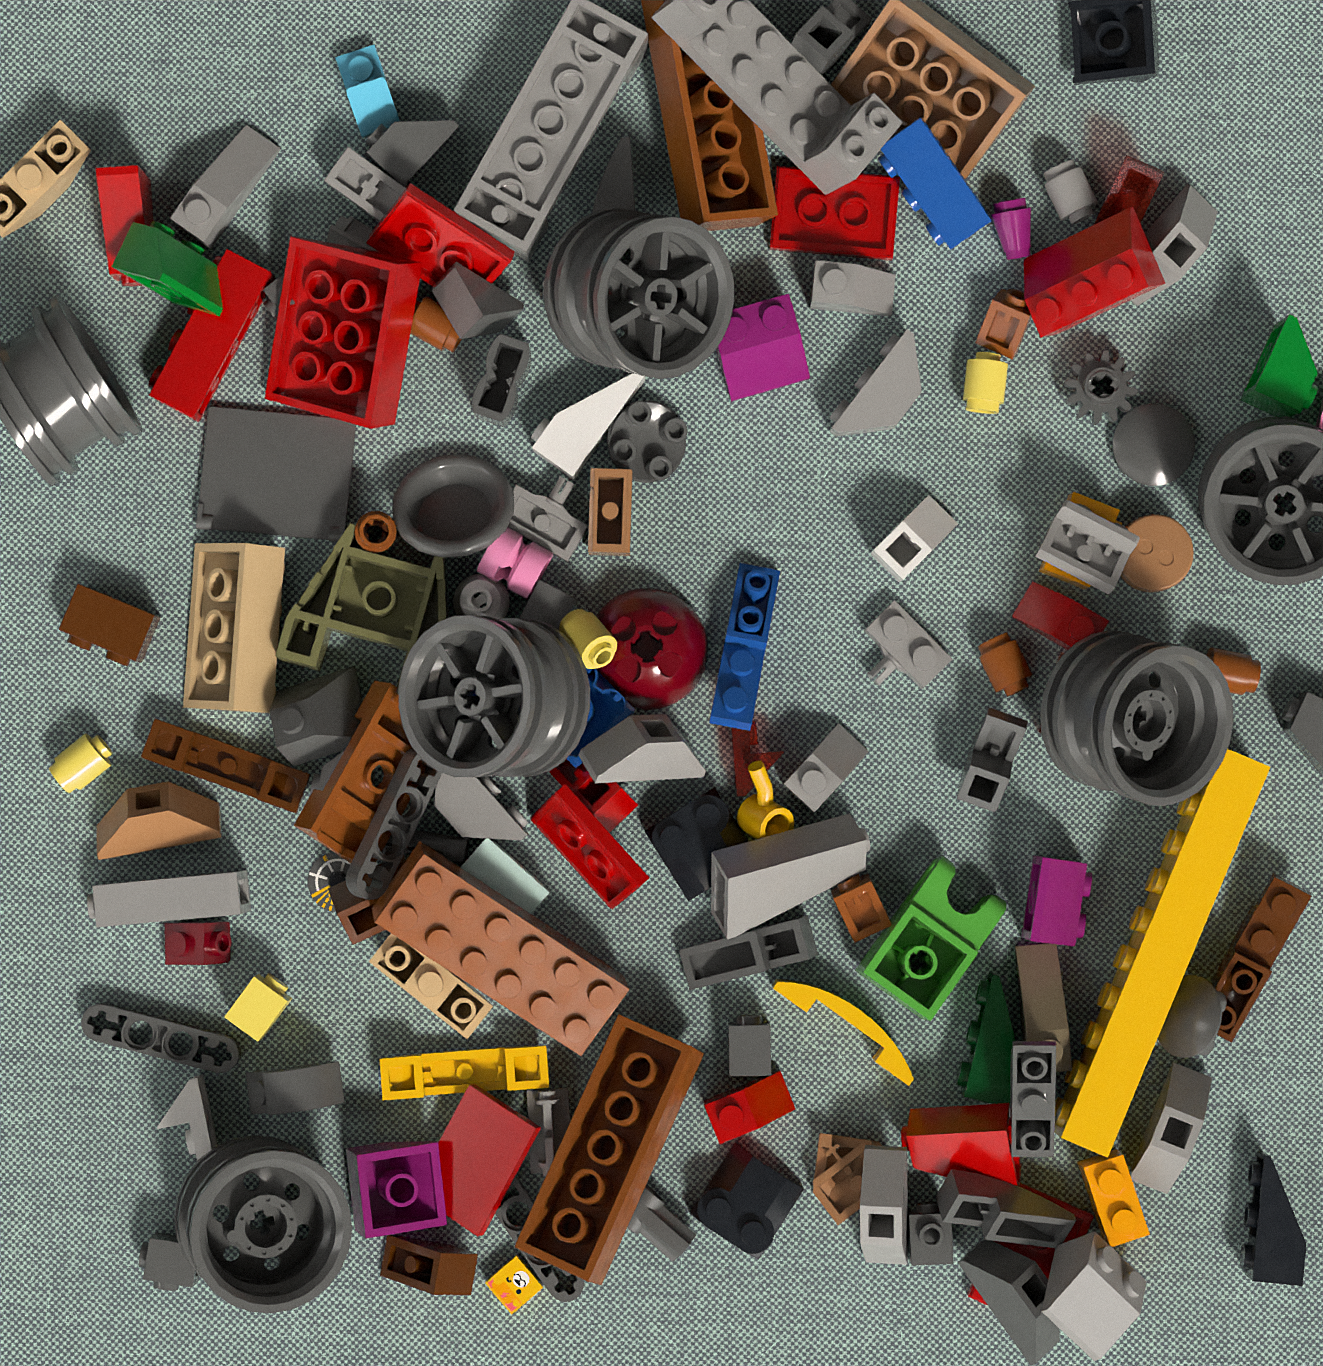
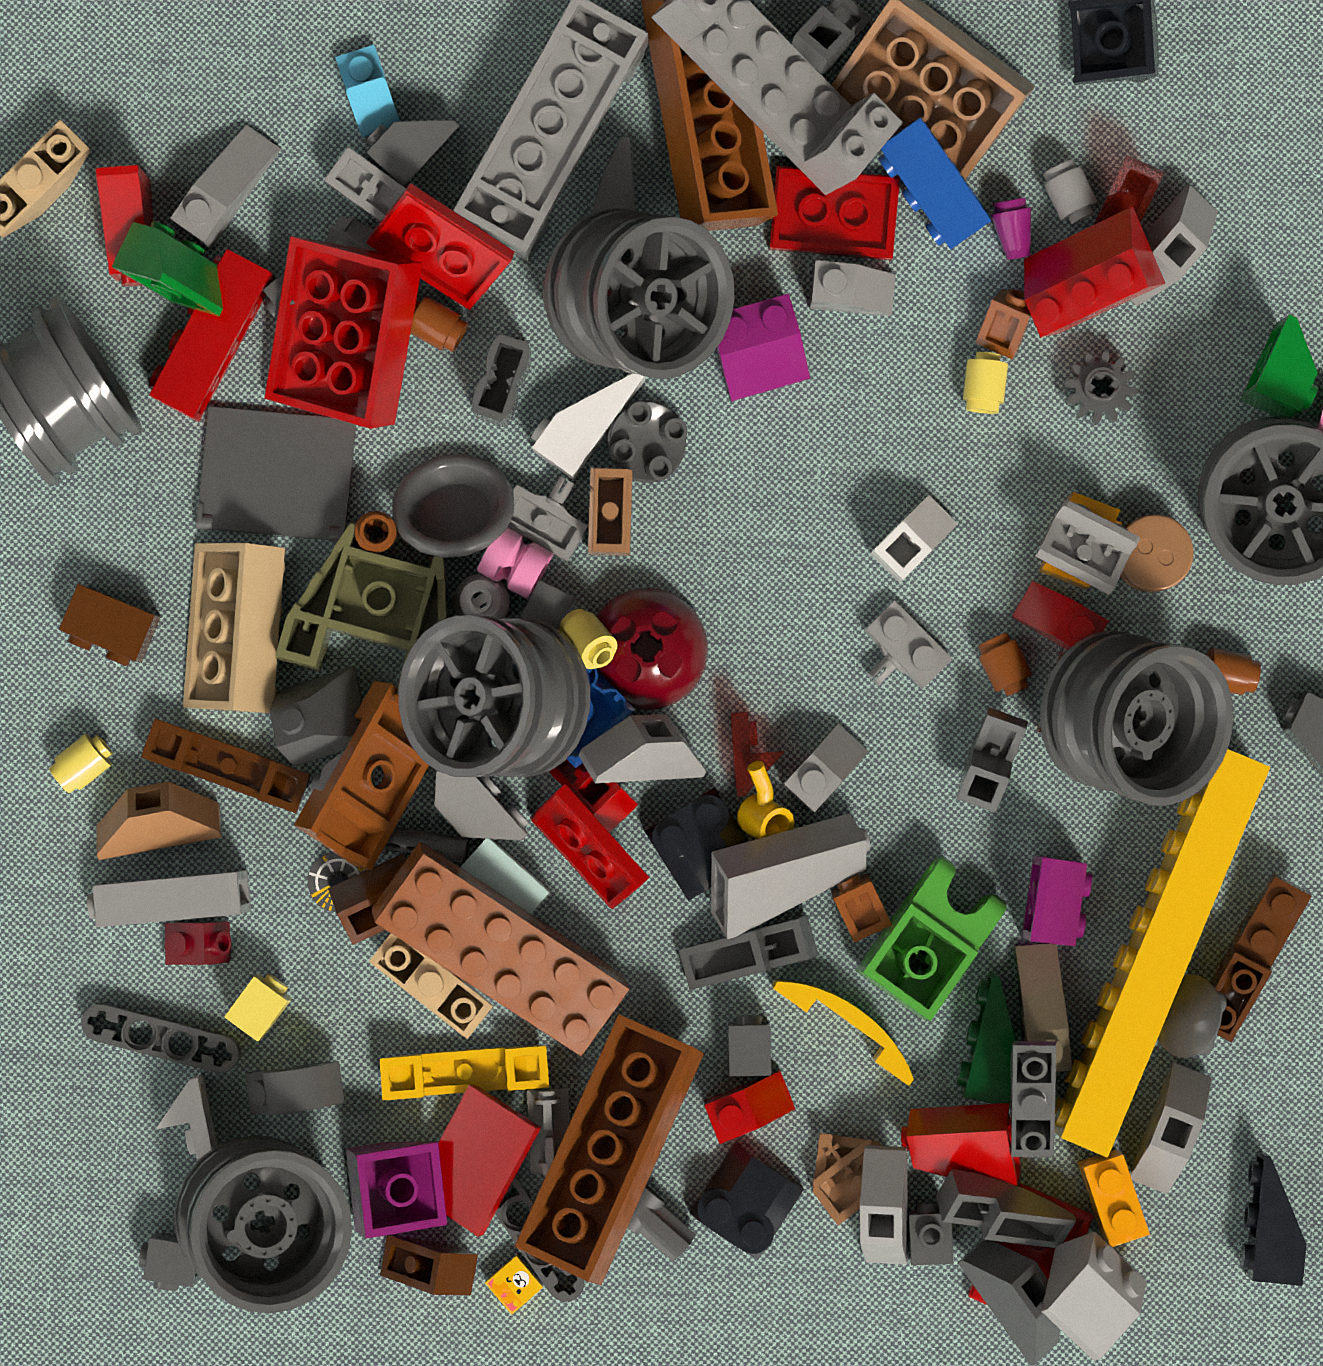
dark grey beam [346,748,442,900] -> none
dark grey slope [432,262,524,339] -> none
blue slope [709,563,780,731] -> none
light grey slope [829,329,922,437] -> none
dark grey dish [1112,404,1195,486] -> none

